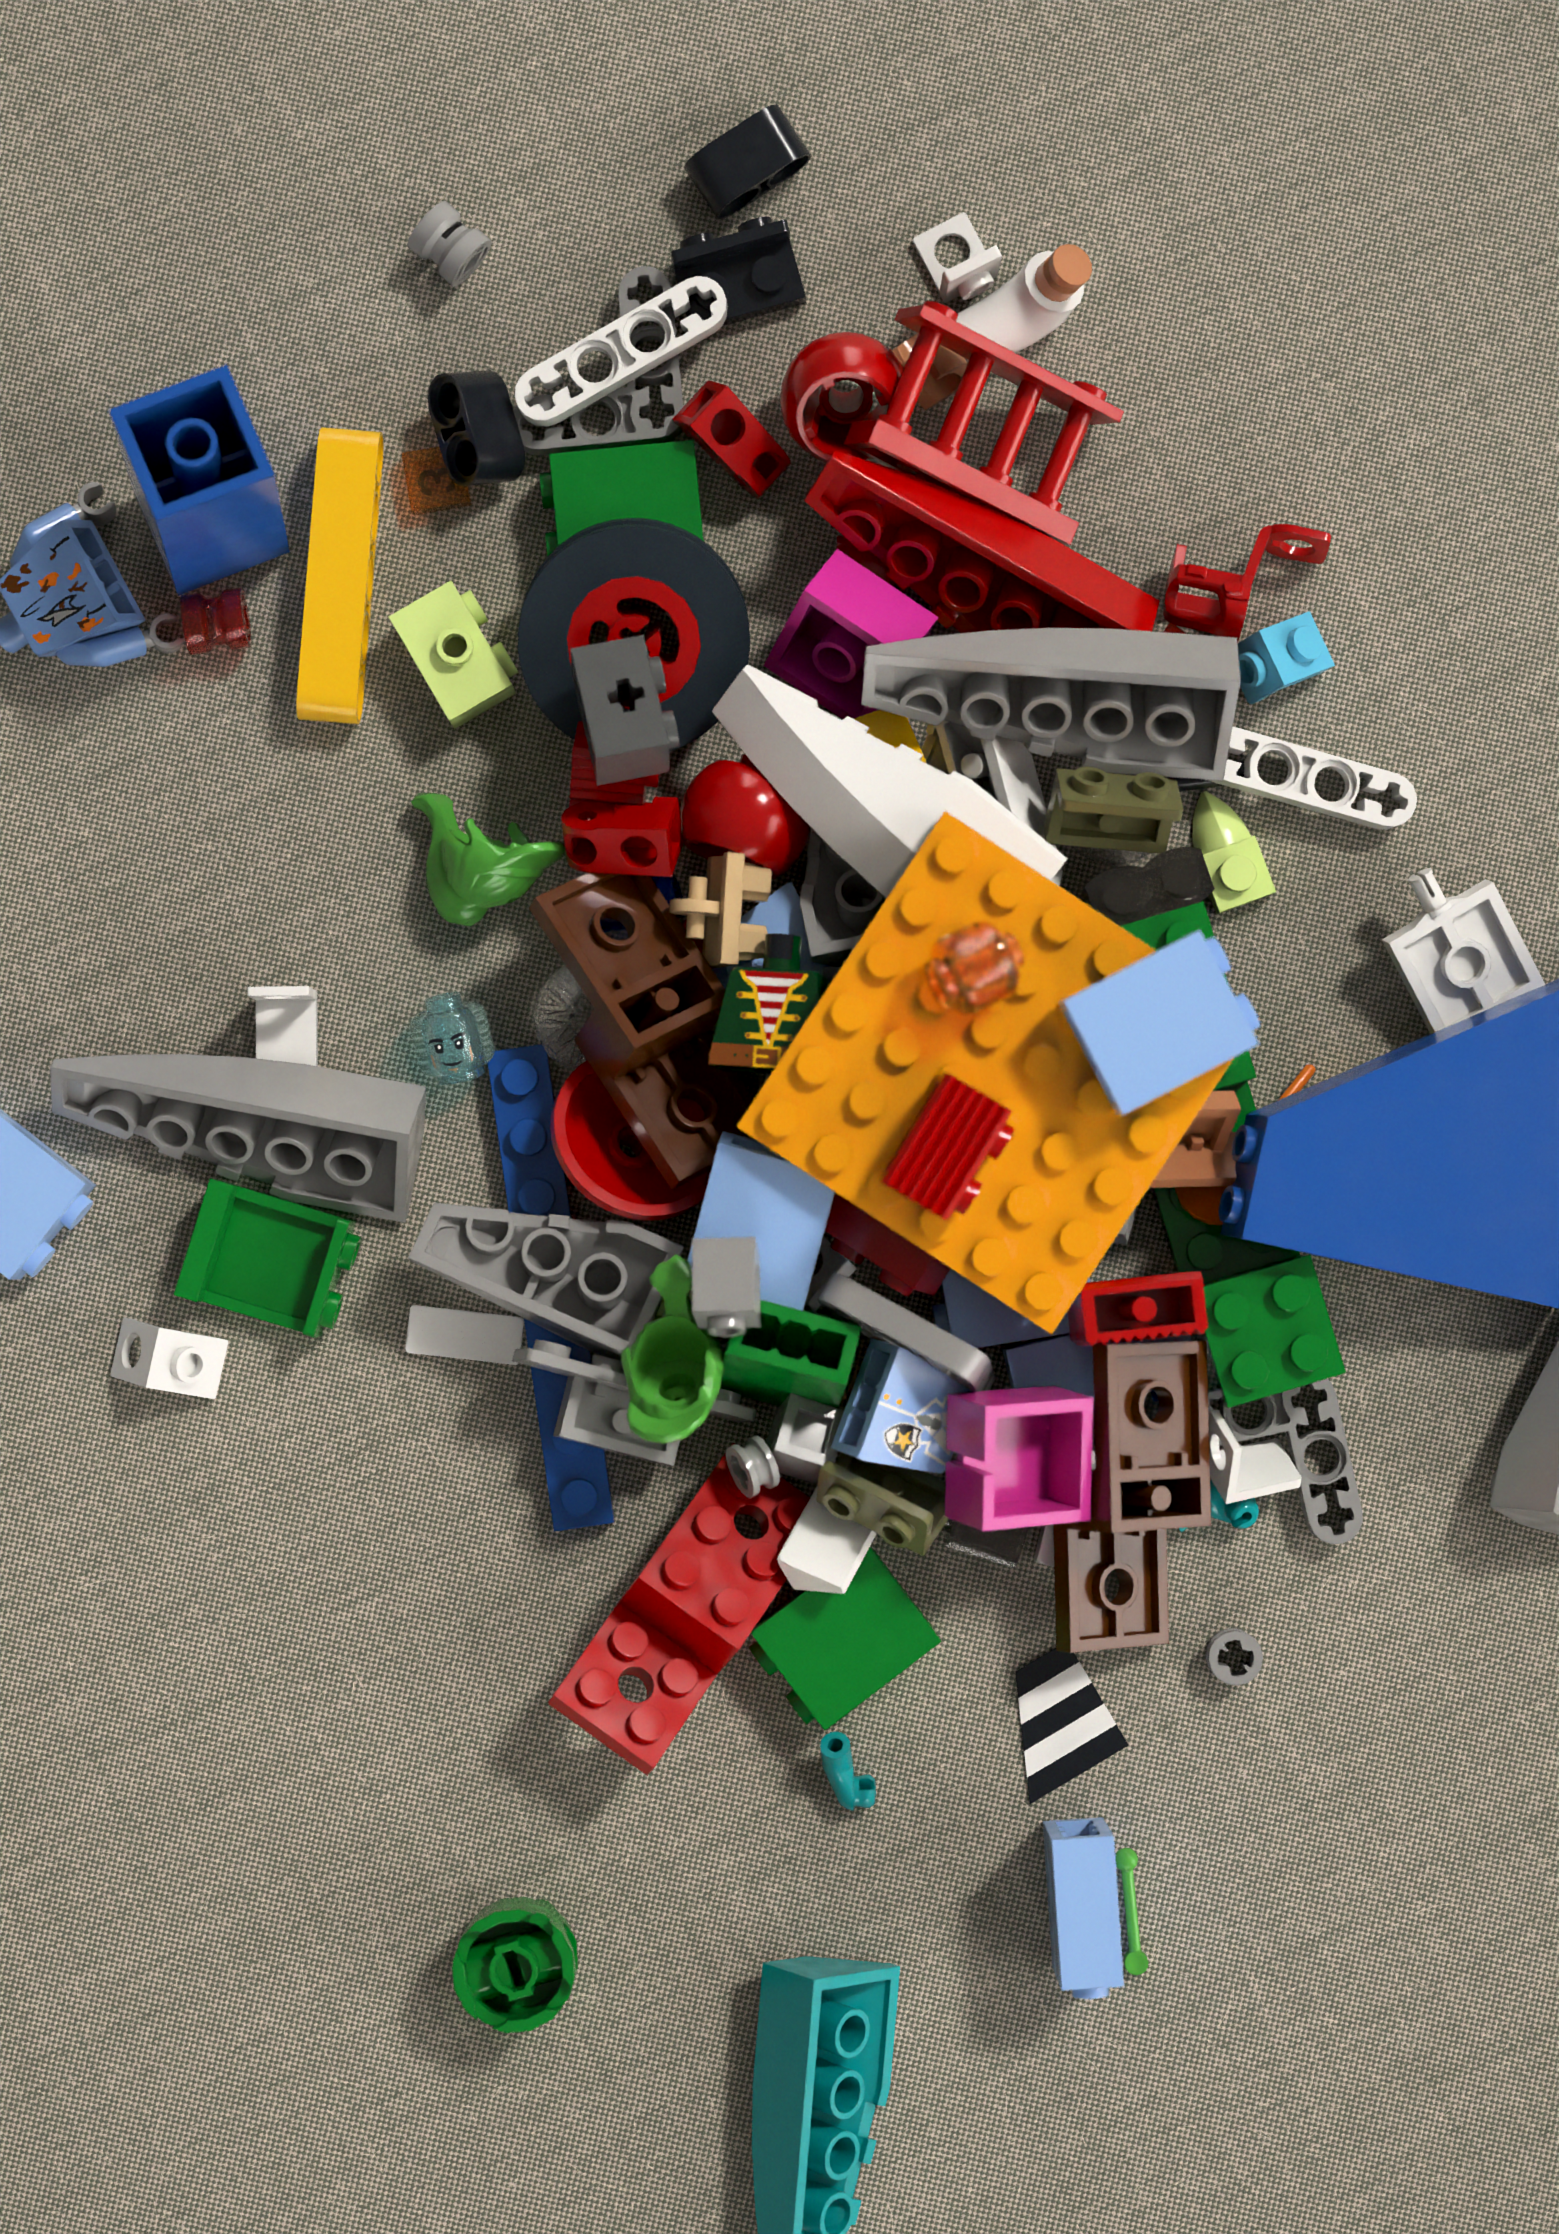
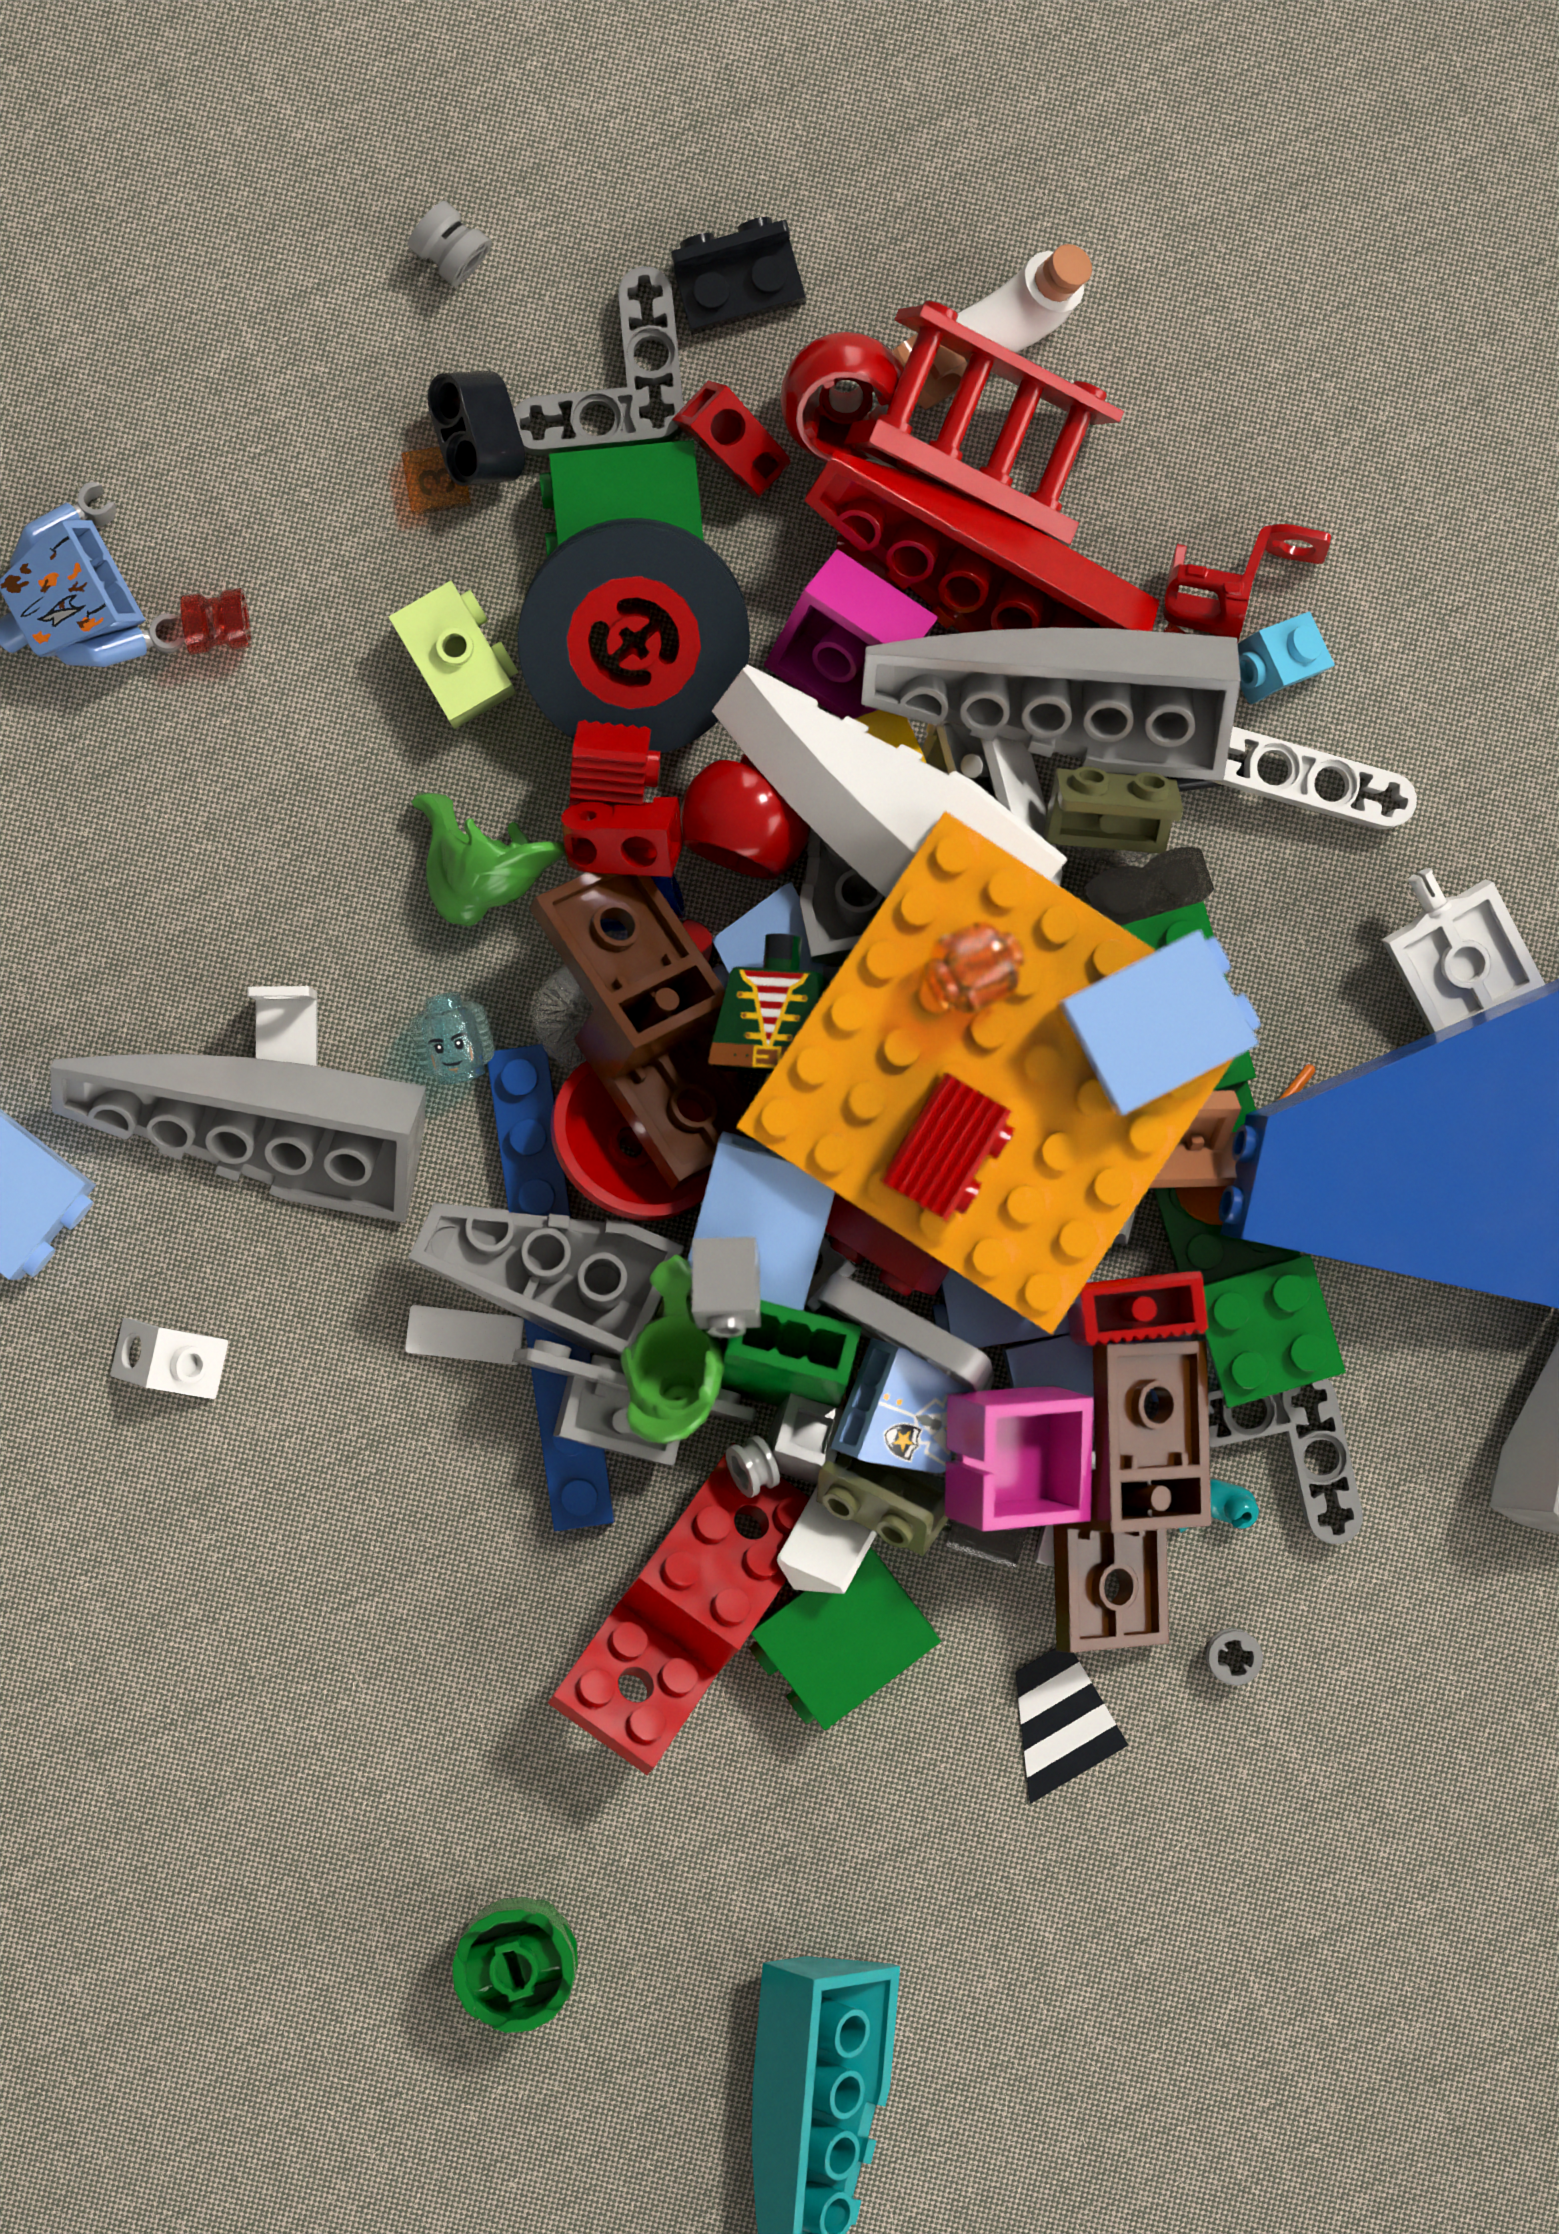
blue brick [109,364,290,596] -> none
green panel [174,1178,361,1338] -> none
yellow beam [296,427,384,724] -> none
white beam [515,276,727,427] -> none
dark grey brick [571,635,679,786] -> none
tan hips [669,852,772,968] -> none
black beam [684,104,812,219] -> none
teal arm [820,1731,876,1811] -> none
white bracket [913,212,1002,303] -> none
light blue brick [1043,1817,1124,1999] -> none
bright green hinge [1115,1848,1149,1975] -> none
yellowish green plate [1192,791,1276,915] -> none
white bracket [1208,1409,1302,1504] -> none

